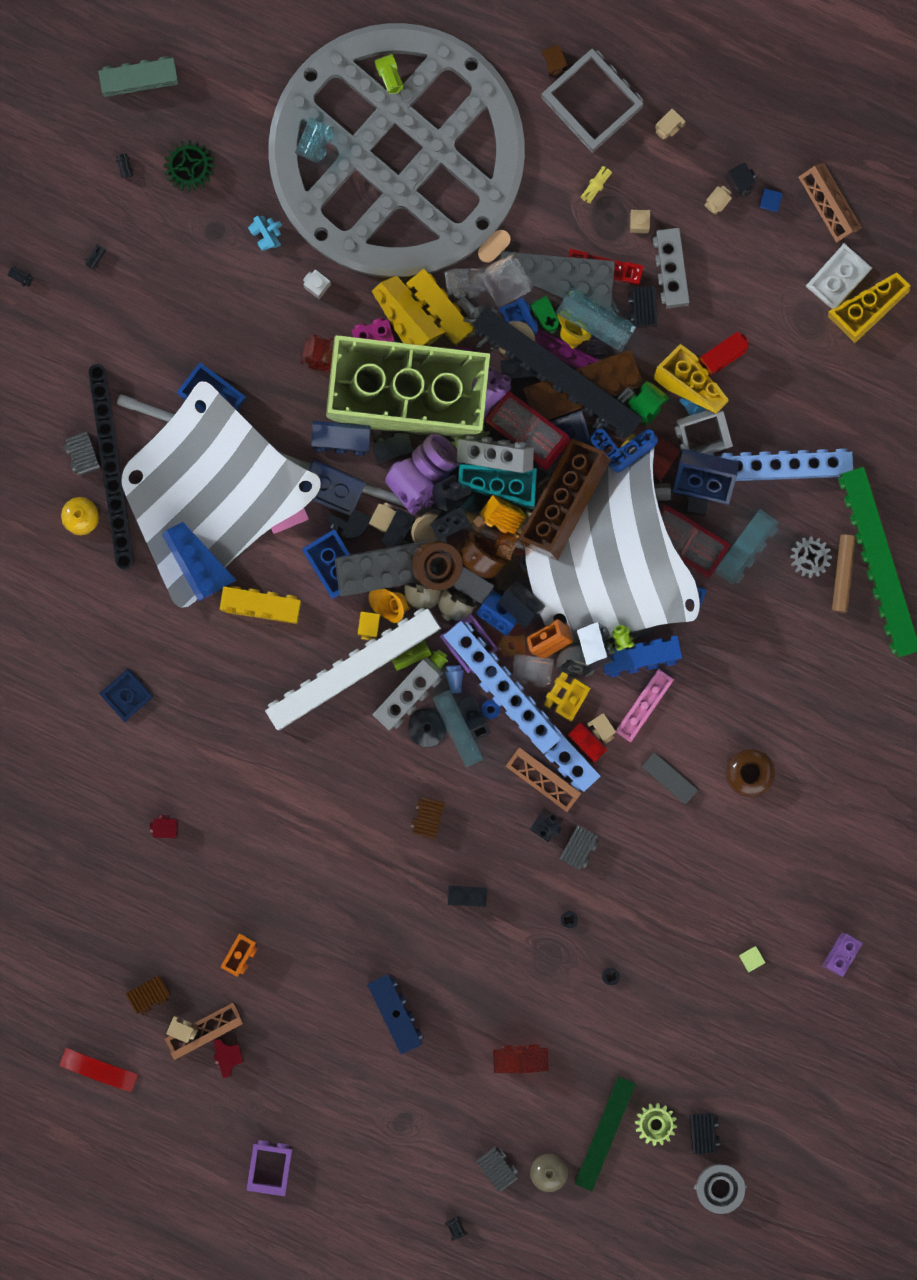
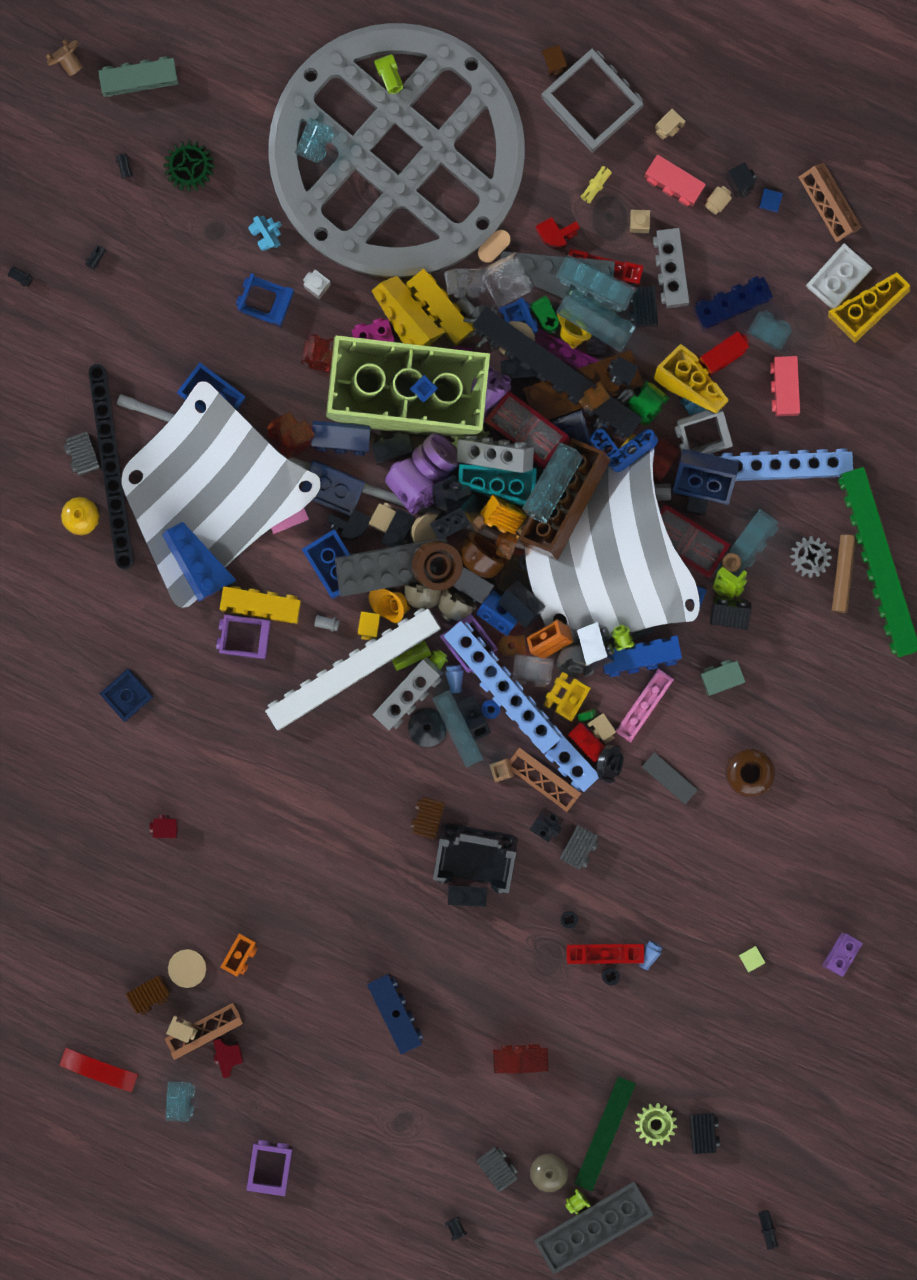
light grey piece [694,1164,747,1214] -> none
none -> medium nougat piece [46,39,83,76]
none -> clear light blue brick [165,1081,195,1122]
none -> tan tile [168,949,207,988]
none -> medium lavender window [216,615,271,660]
none -> blue window [236,273,295,327]
none -> clear red brick [267,412,315,459]
none -> light grey pin [314,615,340,632]
none -> blue tile [410,375,438,403]
none -> black windscreen [433,824,518,894]
none -> medium nougat tile [489,758,514,783]
none -> clear light blue brick [522,442,583,524]
none -> dark grey plate [534,1181,654,1275]
none -> red brick [535,217,580,249]
none -> clear light blue brick [556,255,637,312]
none -> lime brick [565,1189,591,1215]
none -> red slope [566,944,644,964]
none -> green tile [577,709,597,721]
none -> clear orange brick [579,382,610,412]
none -> black tile [597,744,624,783]
none -> black brick [606,356,639,387]
none -> medium blue cone [638,940,663,970]
none -> coral brick [644,154,706,207]
none -> clear blue brick [693,276,773,331]
none -> sand green brick [700,659,745,696]
none -> black brick [710,595,752,630]
none -> lime bracket [713,567,747,600]
none -> medium nougat tile [722,553,741,573]
none -> clear light blue brick [747,311,793,352]
none -> black axle [758,1210,779,1250]
none -> coral brick [770,356,800,416]

